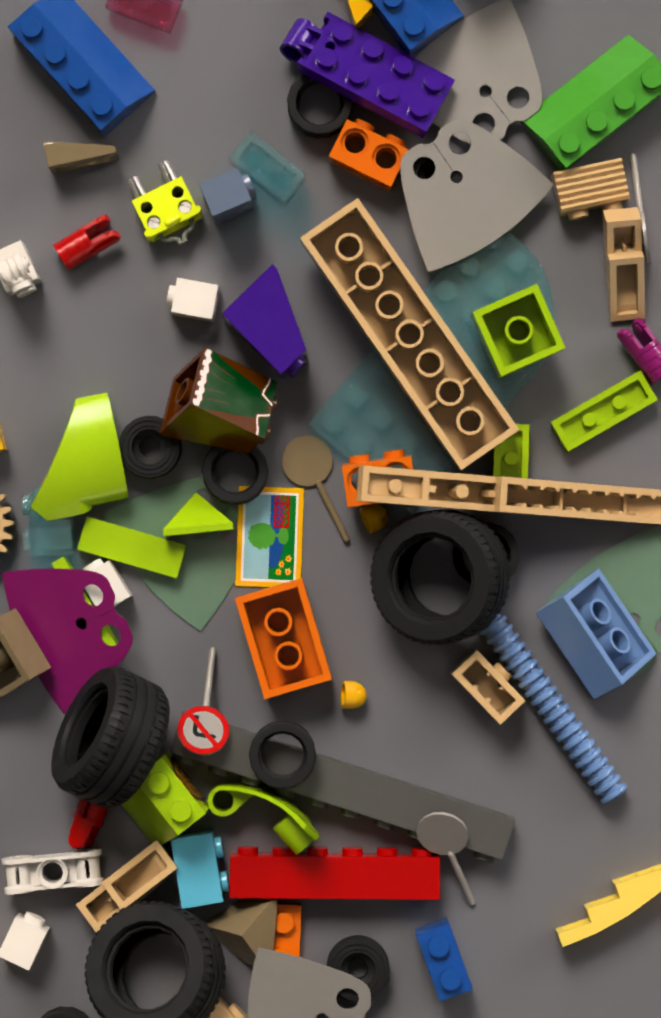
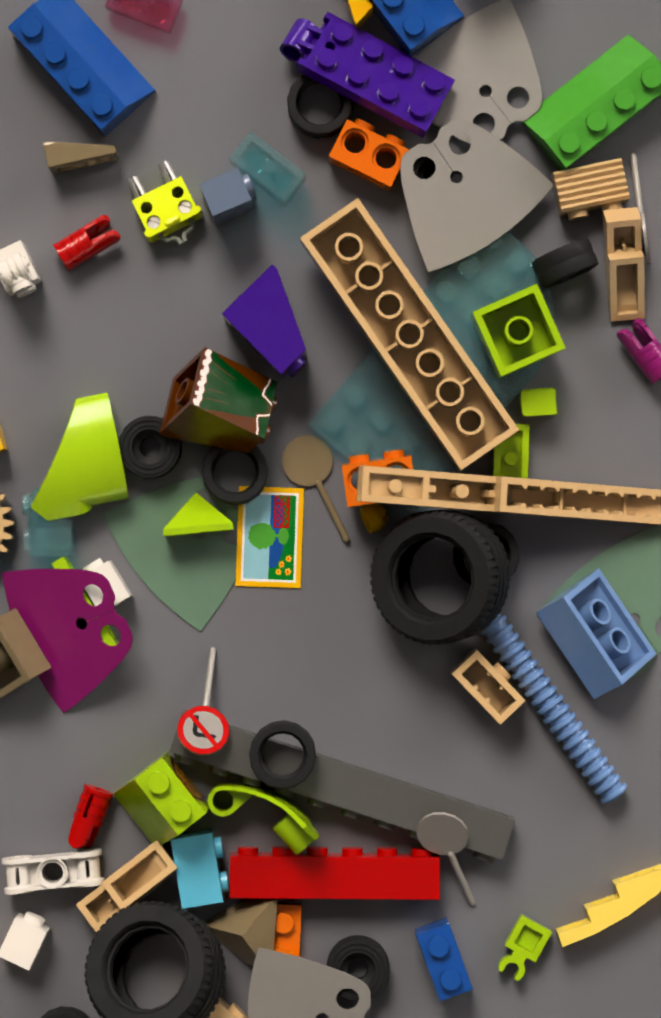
black tyre [51,666,170,808] -> none
lime tile [77,516,187,578] -> none
white brick [166,278,220,322] -> none
orange brick [235,578,332,700] -> none
yellow hinge [340,681,367,709] -> none
lime plate [550,370,658,452] -> none
none -> lime plate [498,914,552,981]
none -> lime slope [518,387,557,416]
none -> black tyre [532,238,599,289]

